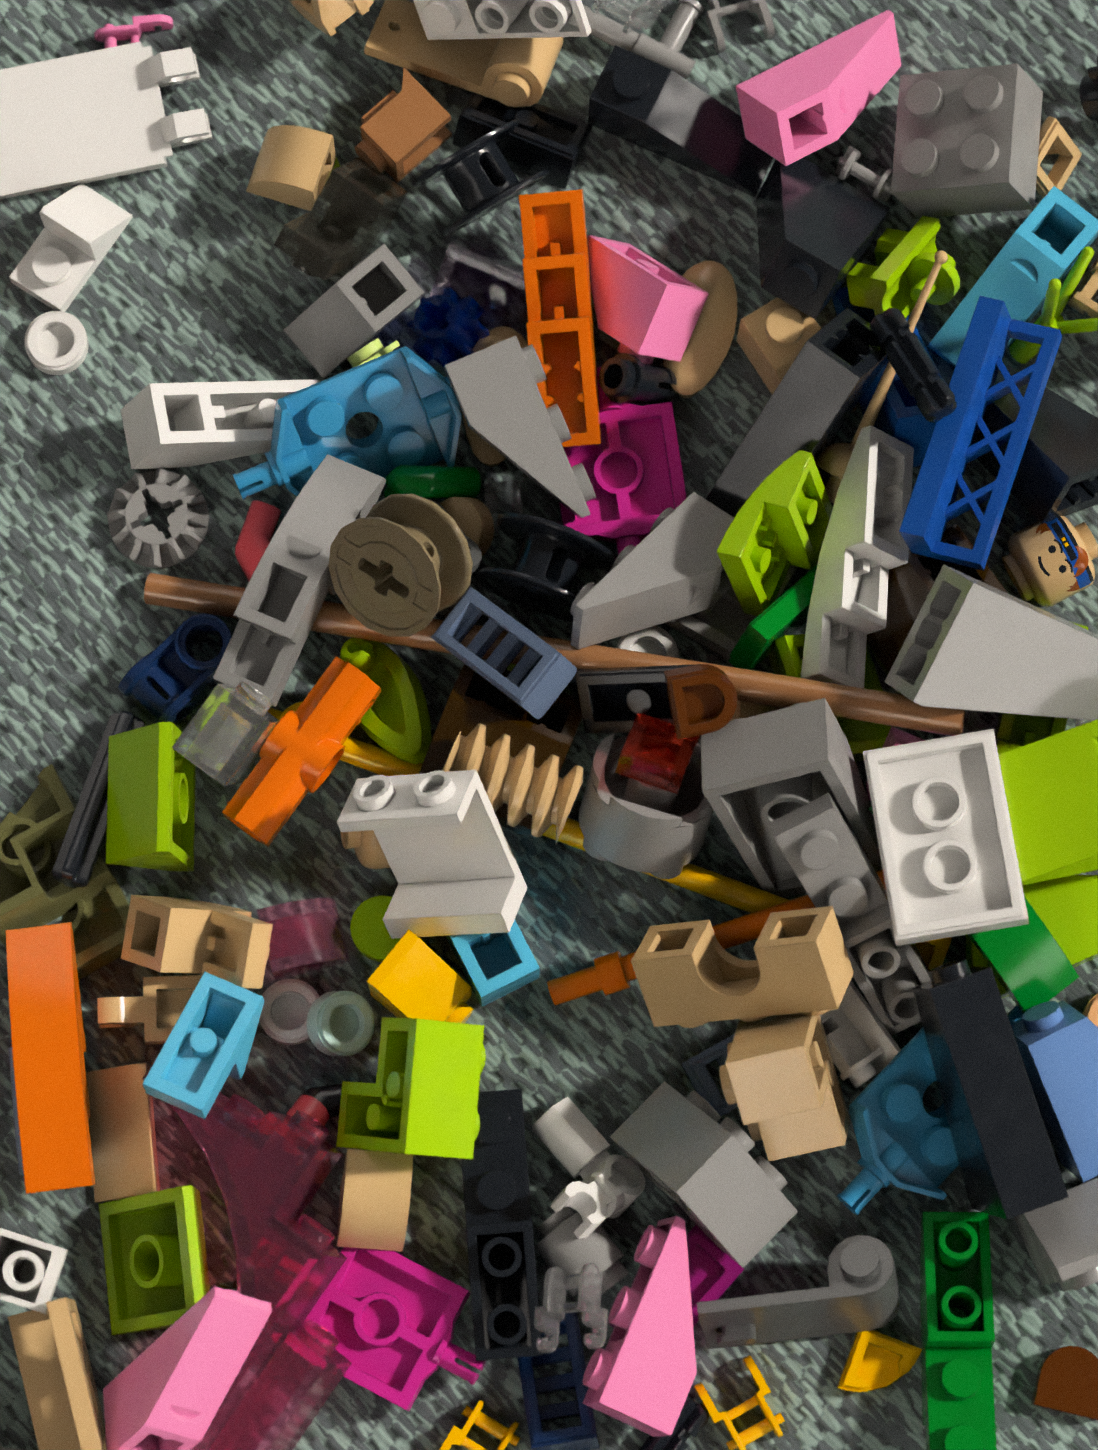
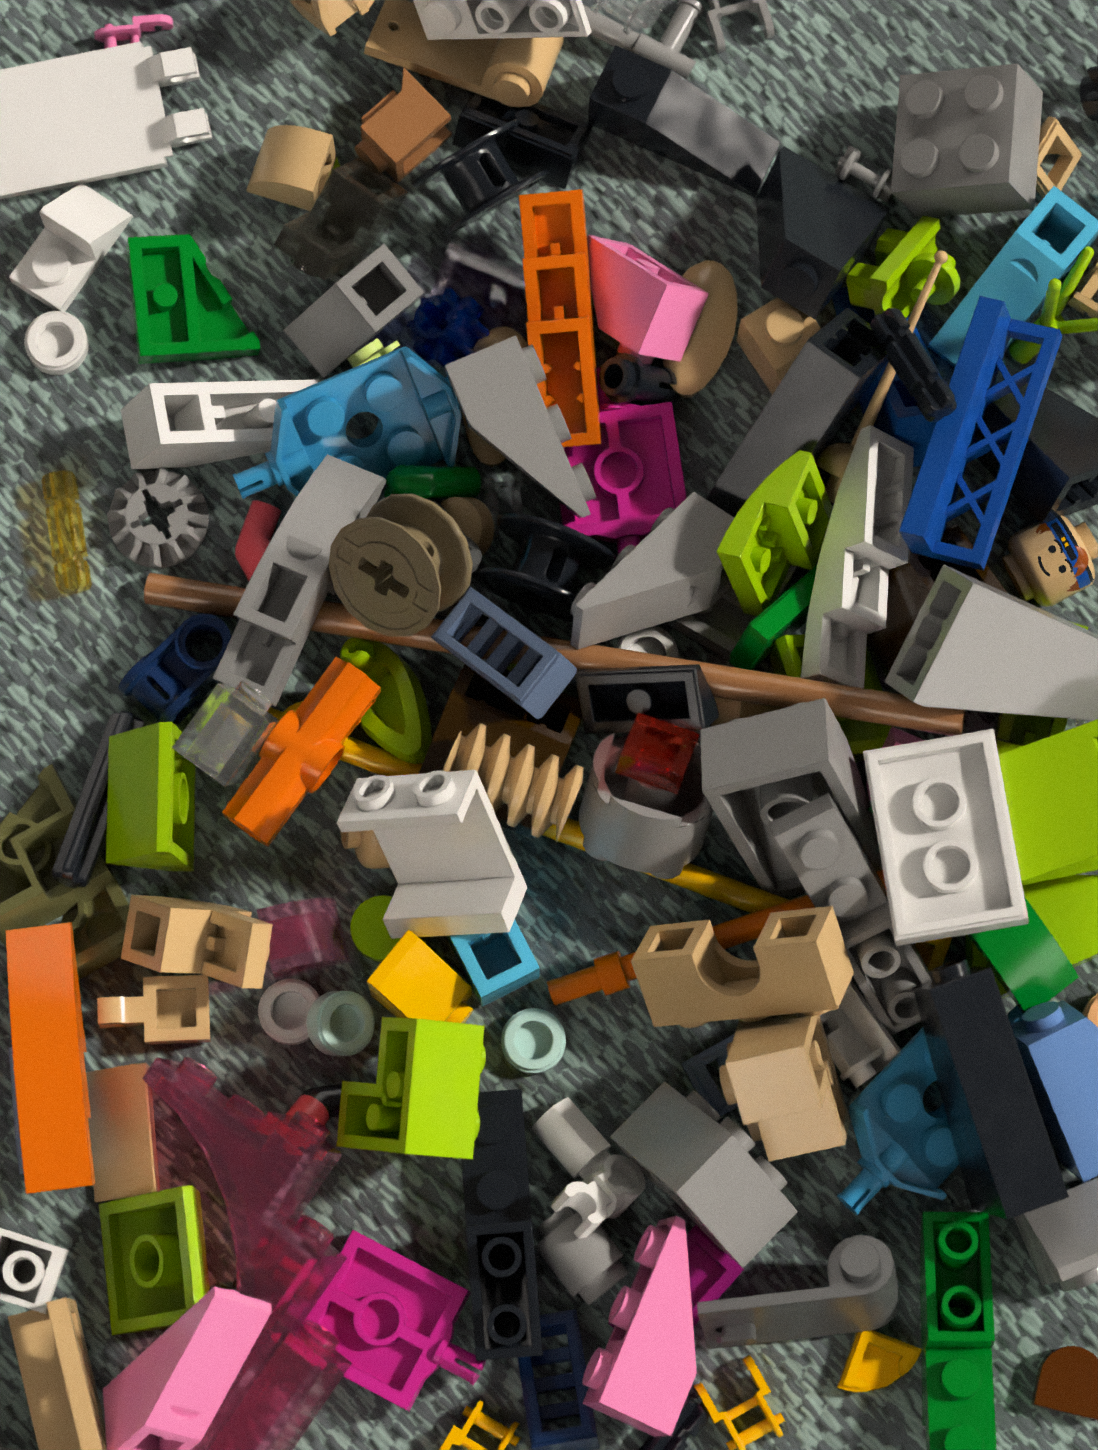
medium azure slope [143,971,264,1119] -> none
tan brick [337,1149,413,1252] -> none
clear piece [534,1263,608,1353] -> none
reddish brown tile [664,664,737,739] -> none
bright pink slope [736,10,901,166] -> none
none -> clear yellow axle [41,470,92,594]
none -> green wing [126,234,260,364]
none -> light aqua tile [501,1008,566,1075]

